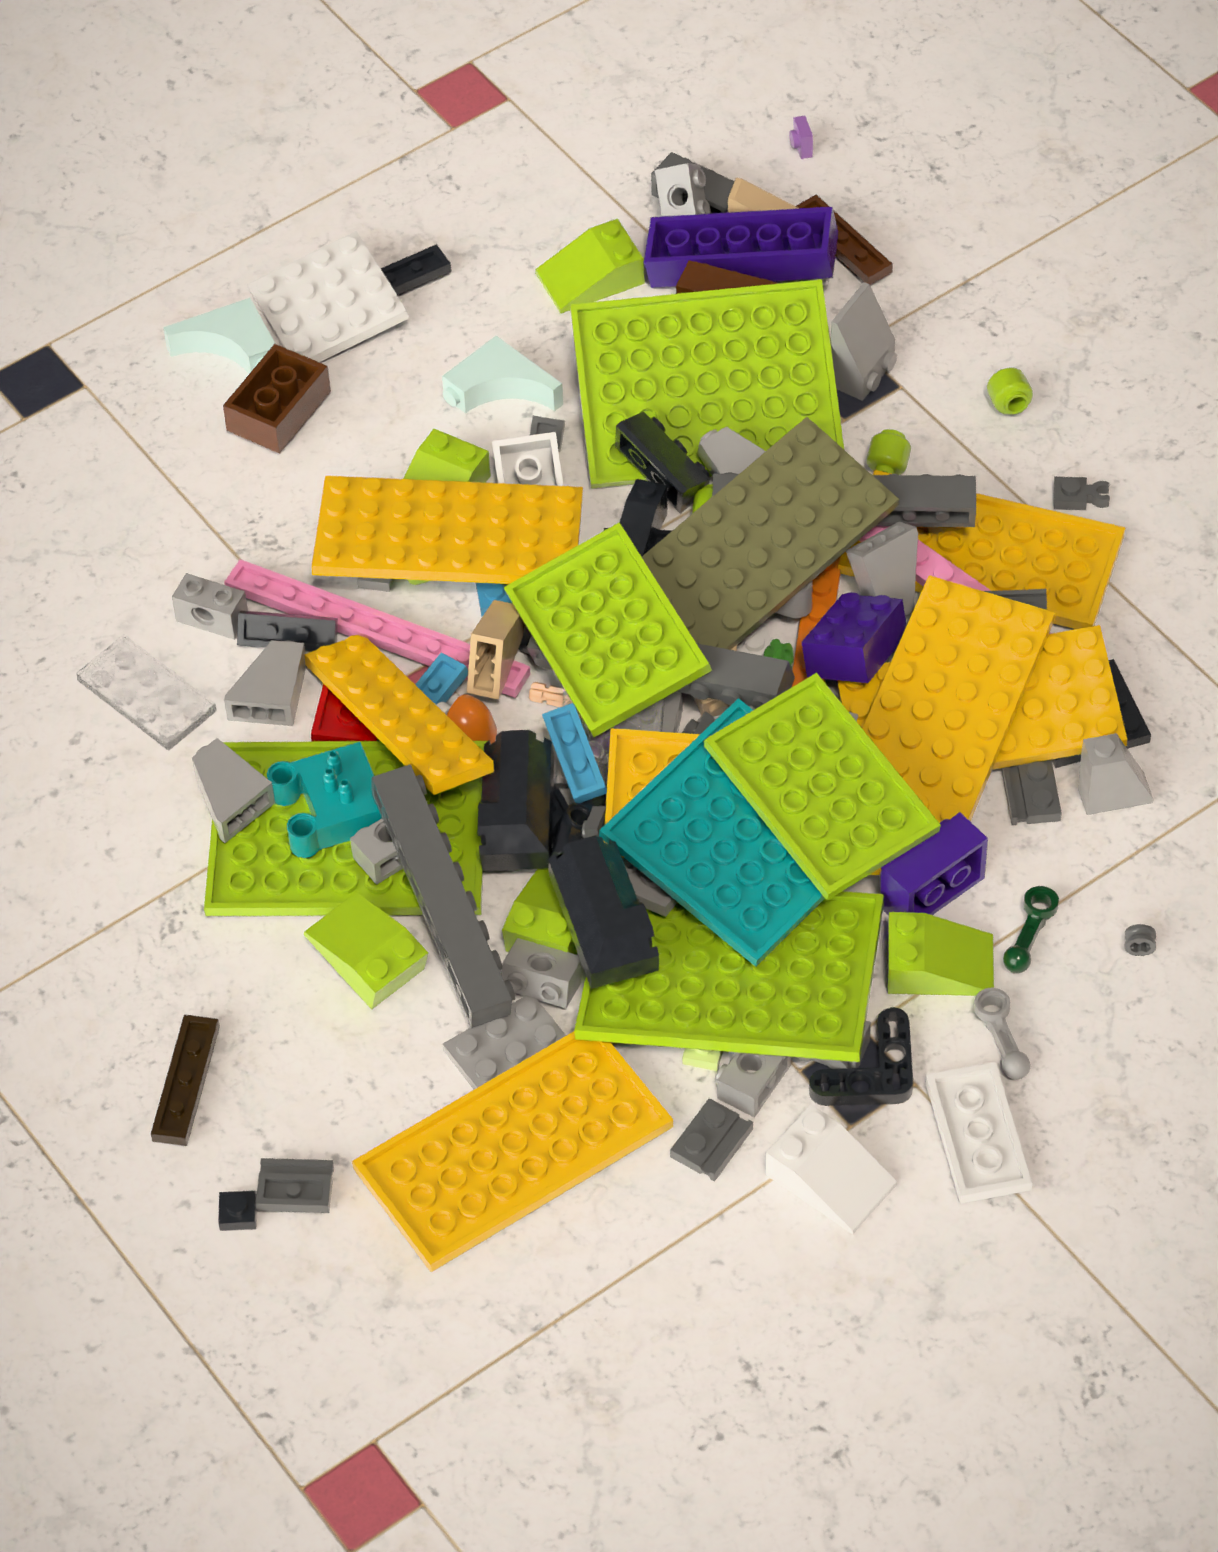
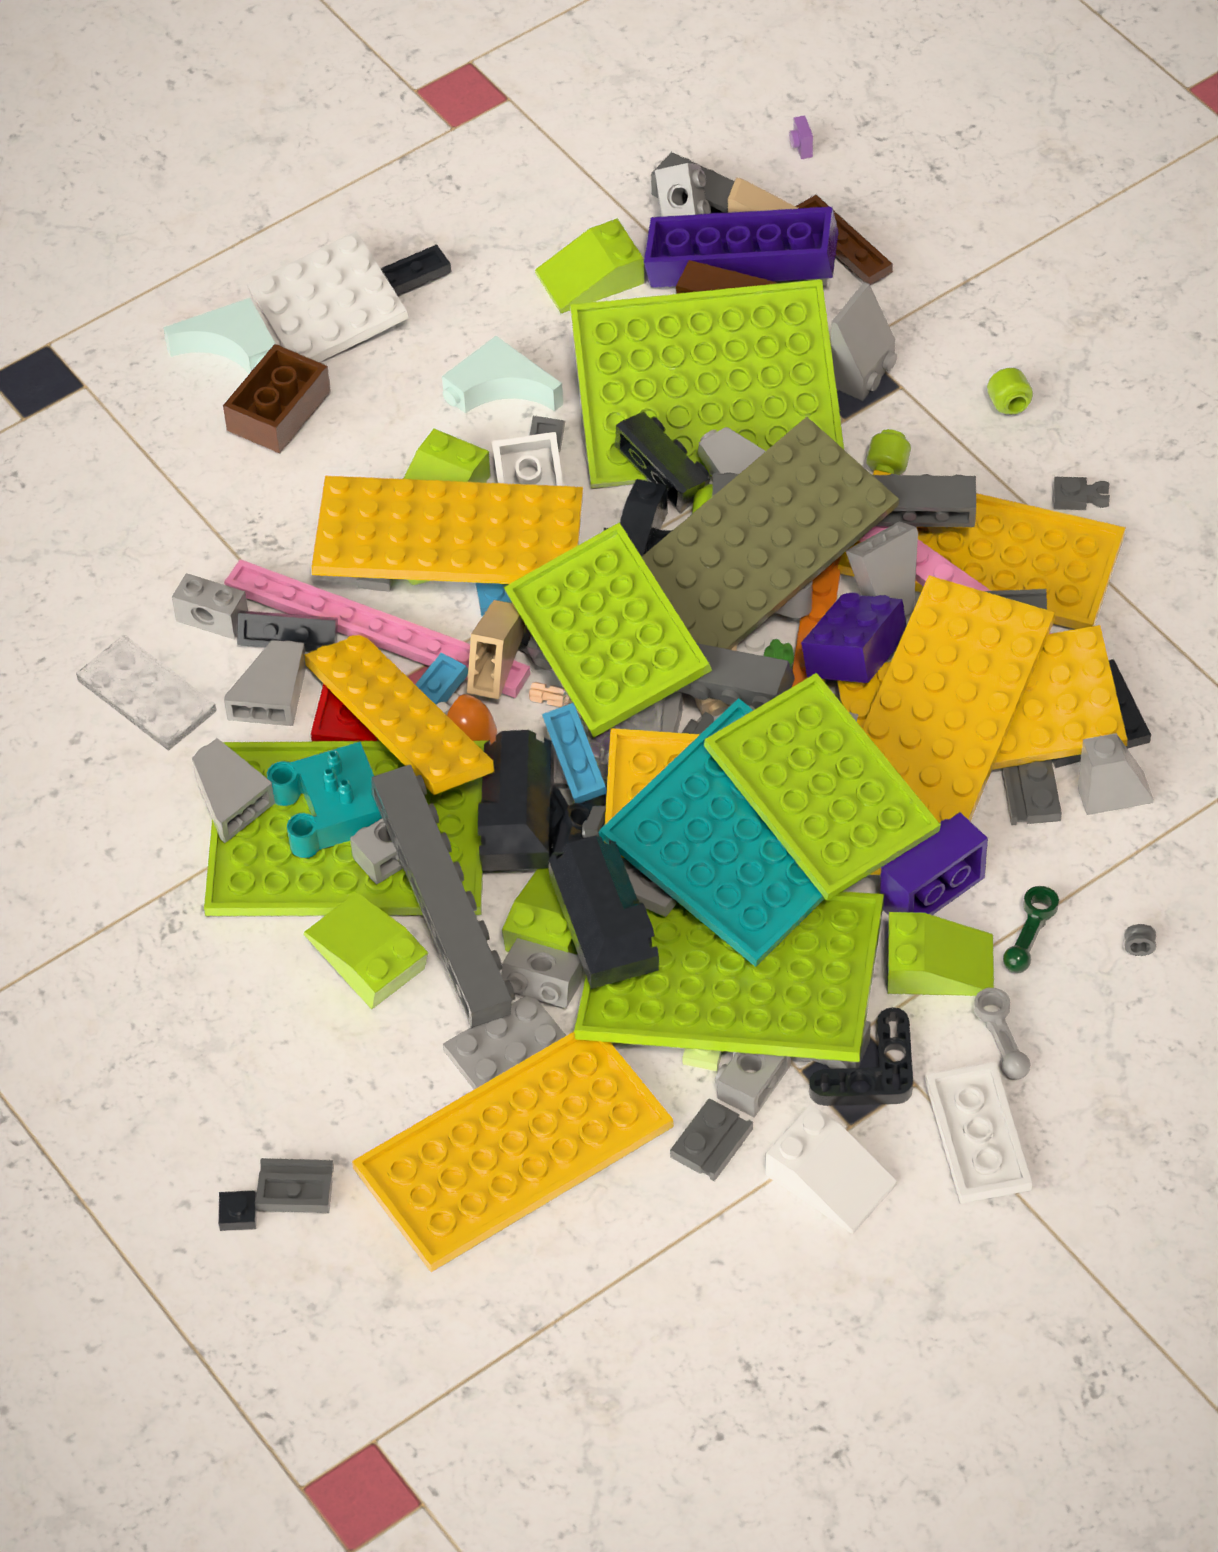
dark brown plate [151,1014,220,1146] -> none

